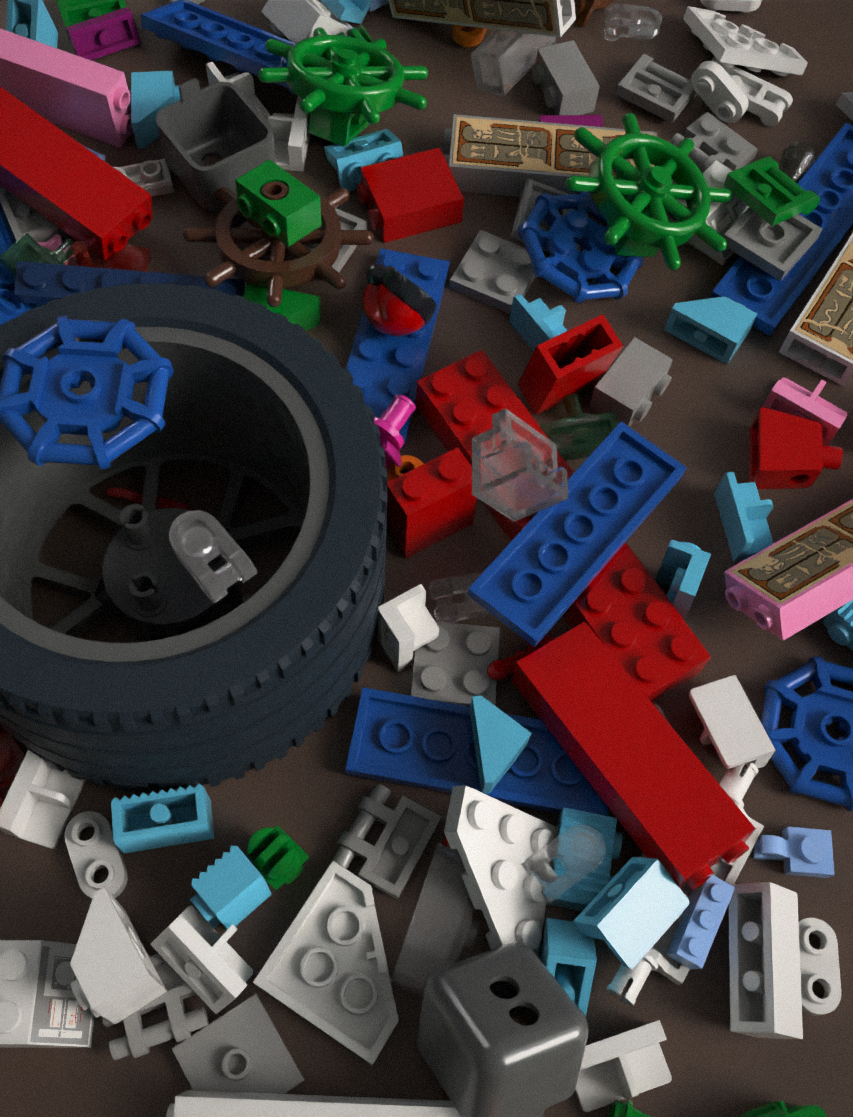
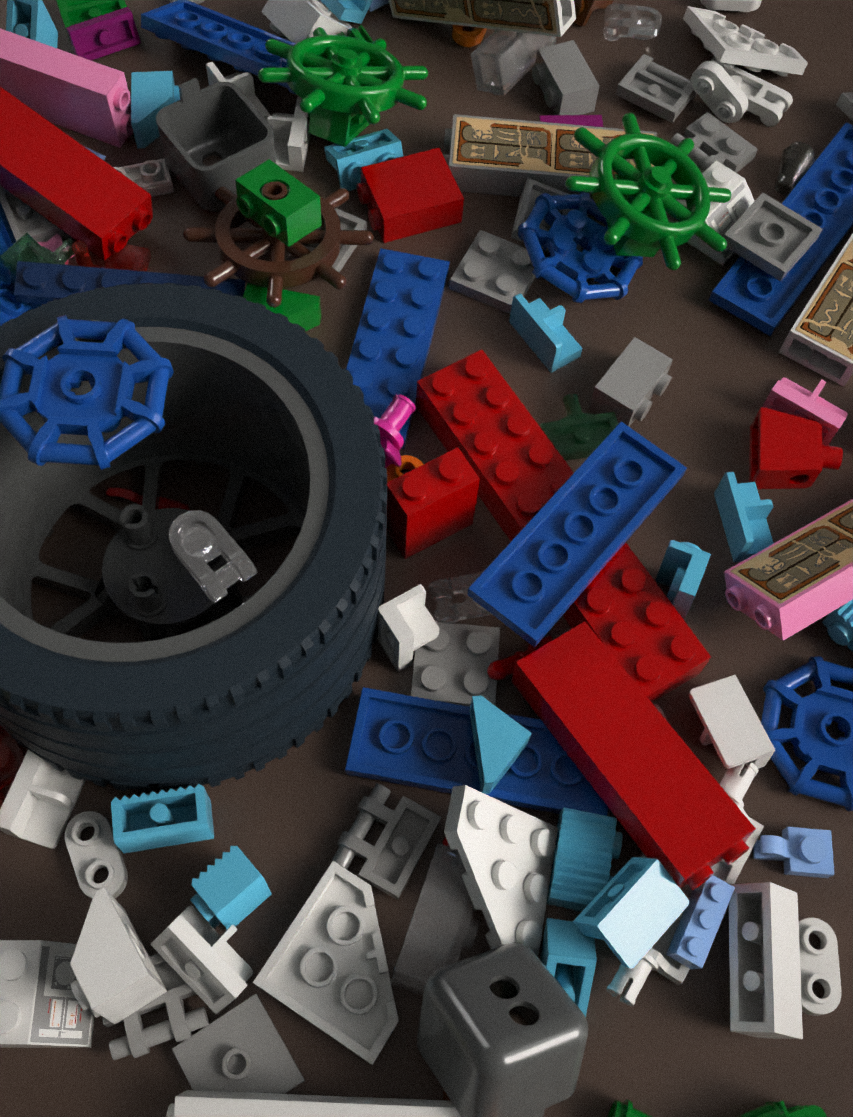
green arm [246,824,309,891] -> none
piece [362,264,437,337] -> none
clear plate [472,408,568,521] -> none
red brick [517,314,623,415] -> none
clear plate [521,825,606,904] -> none
white panel [575,1020,672,1112] -> none
medium azure slope [664,296,757,364] -> none
green plate [724,156,820,226] -> none

